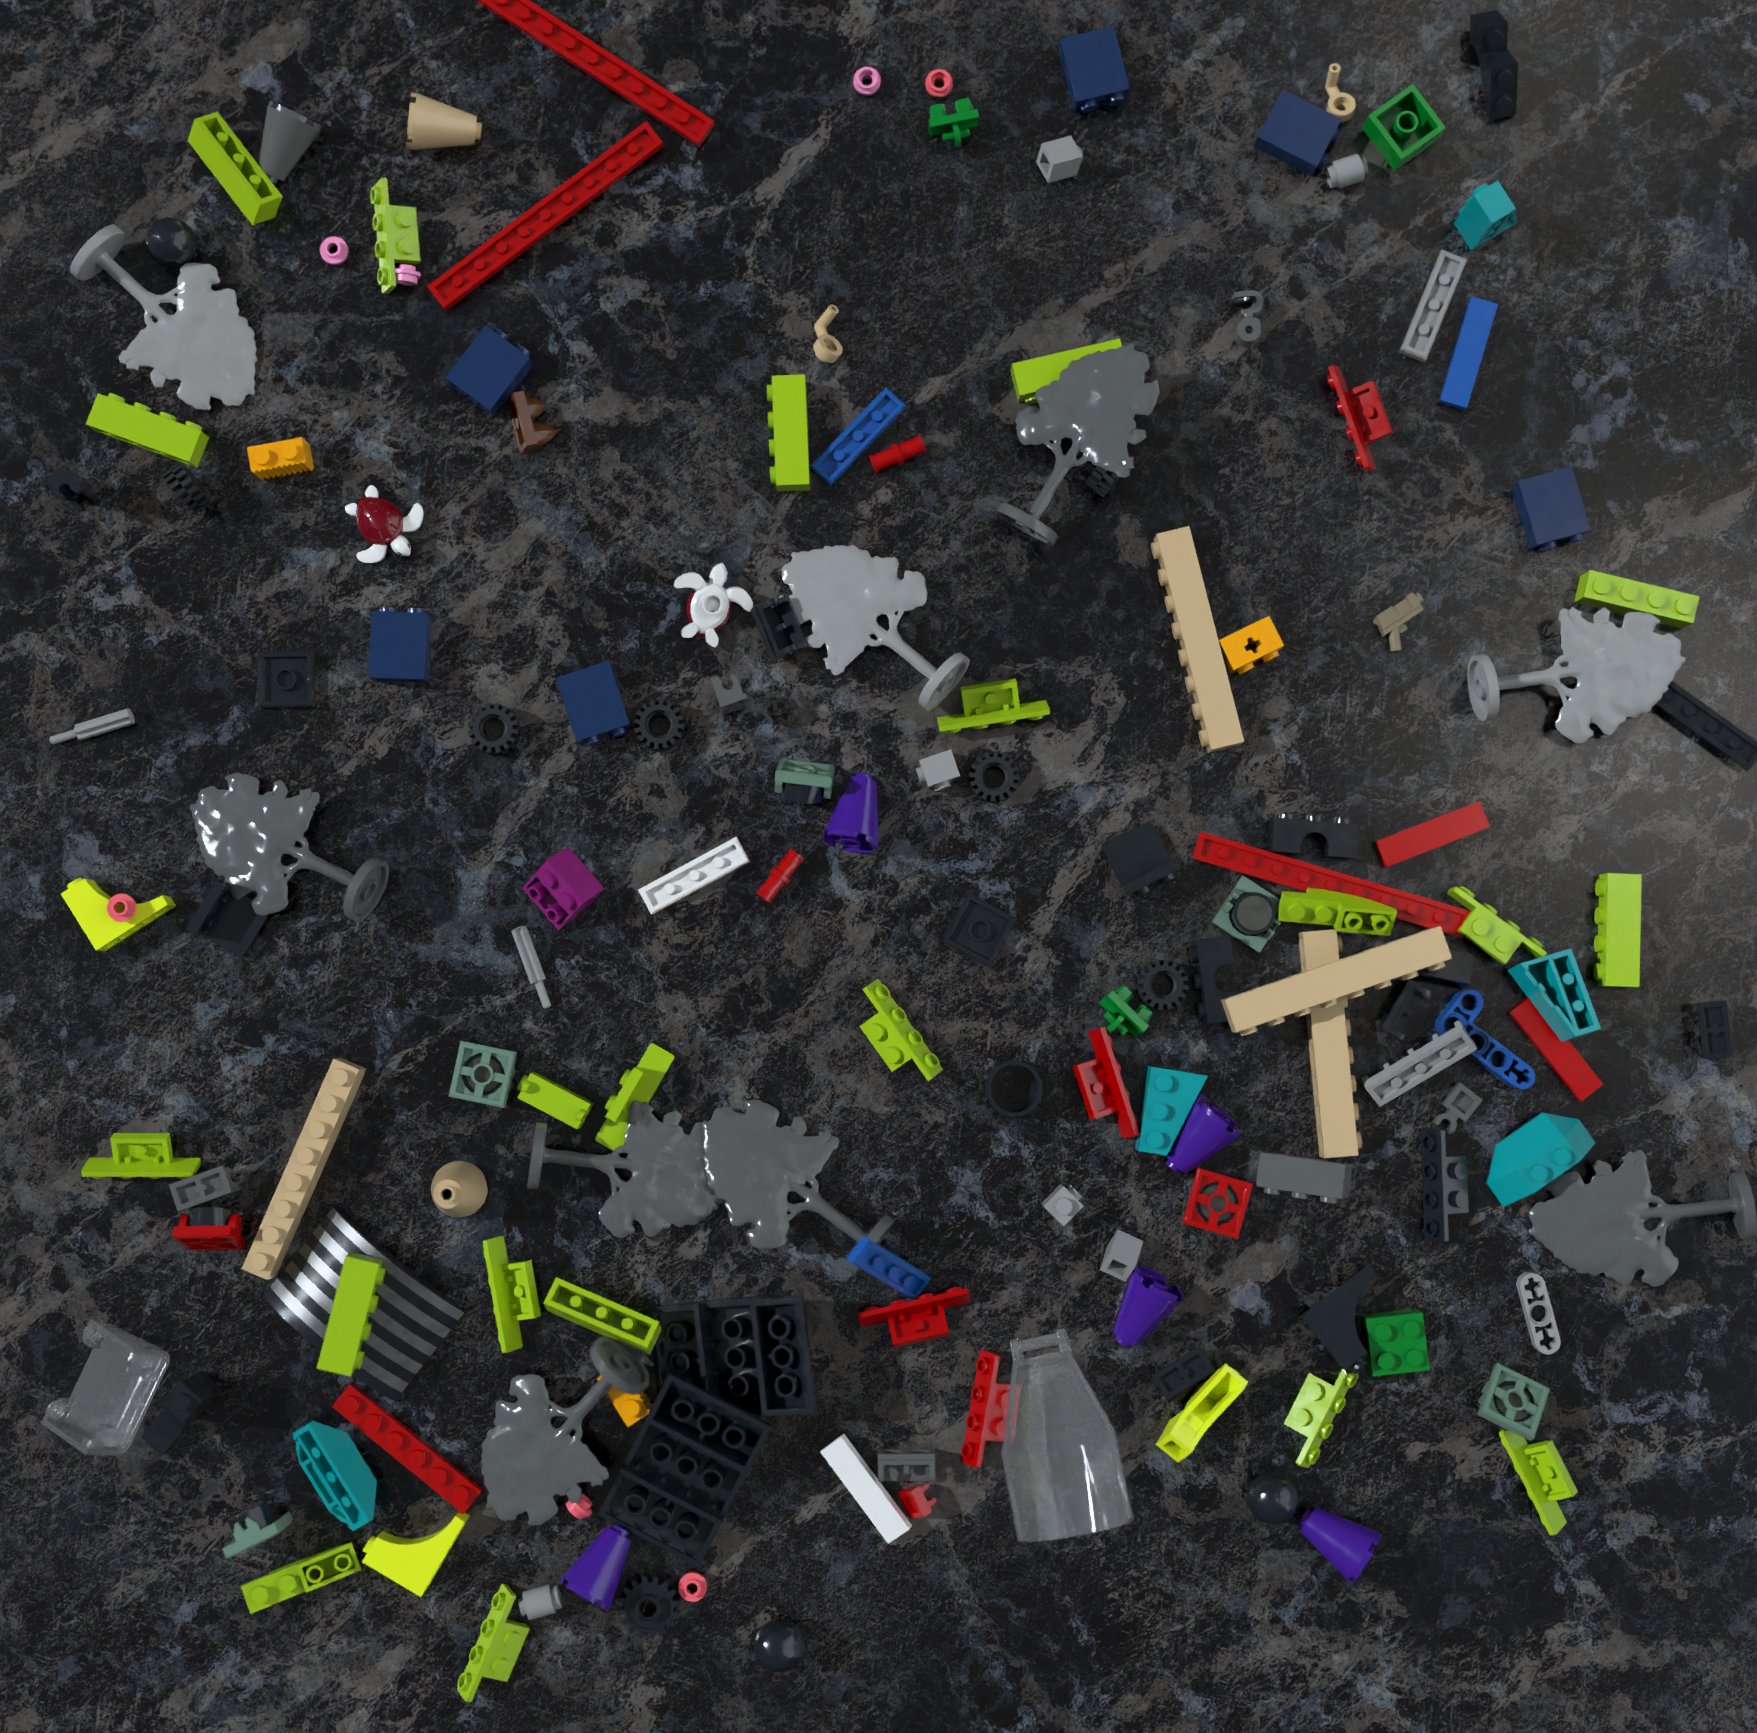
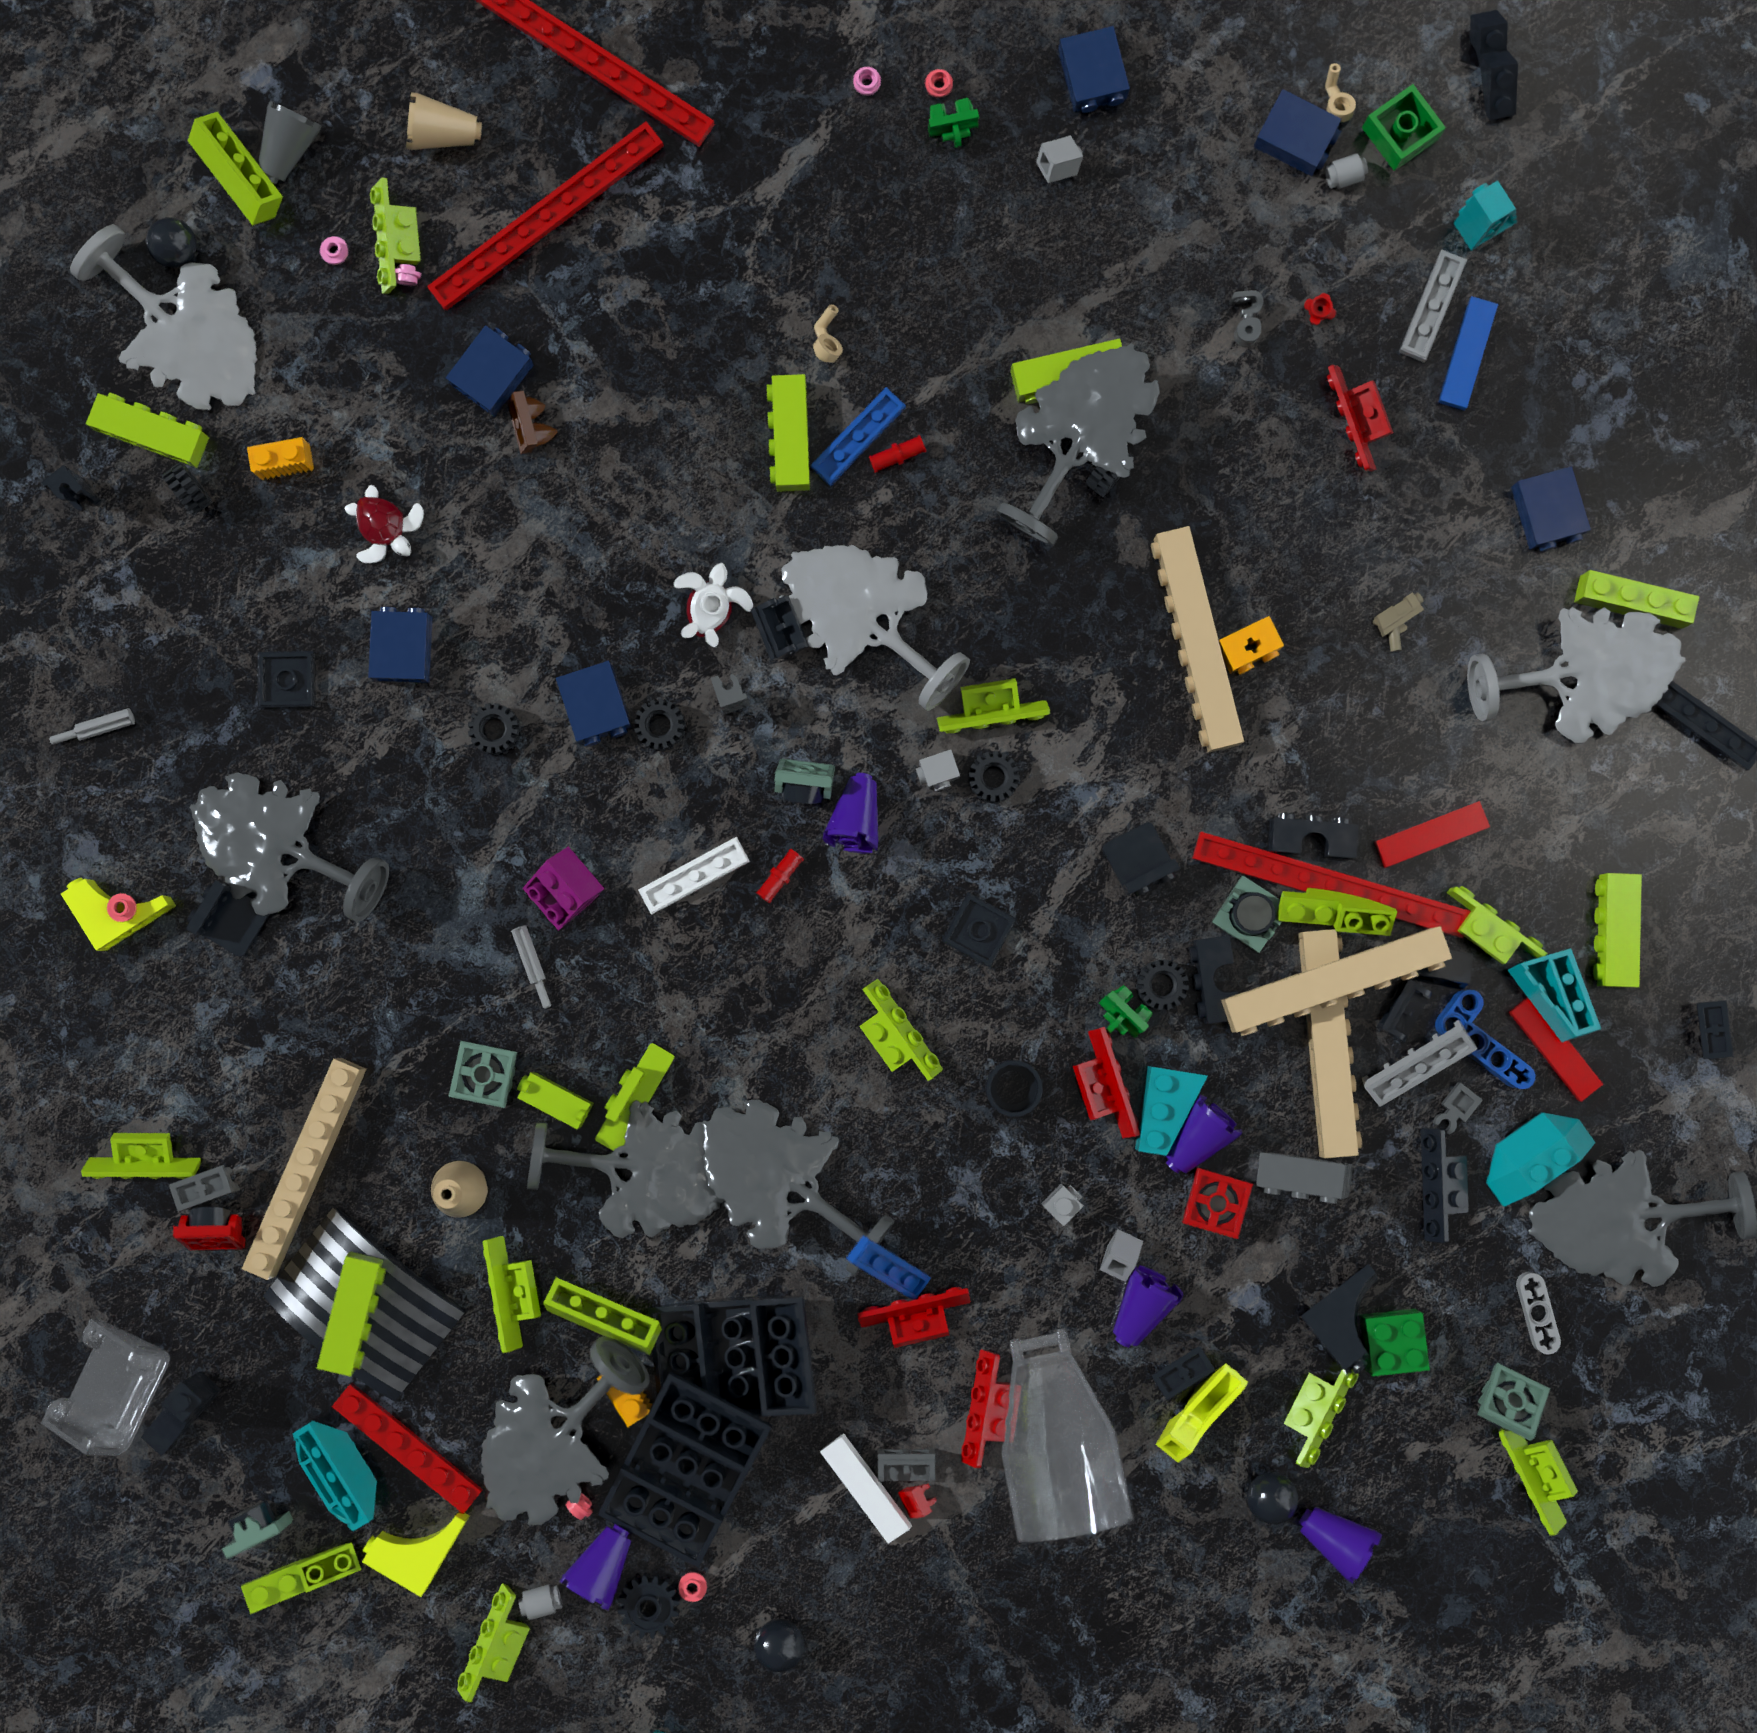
none -> red plate [1304,293,1336,325]

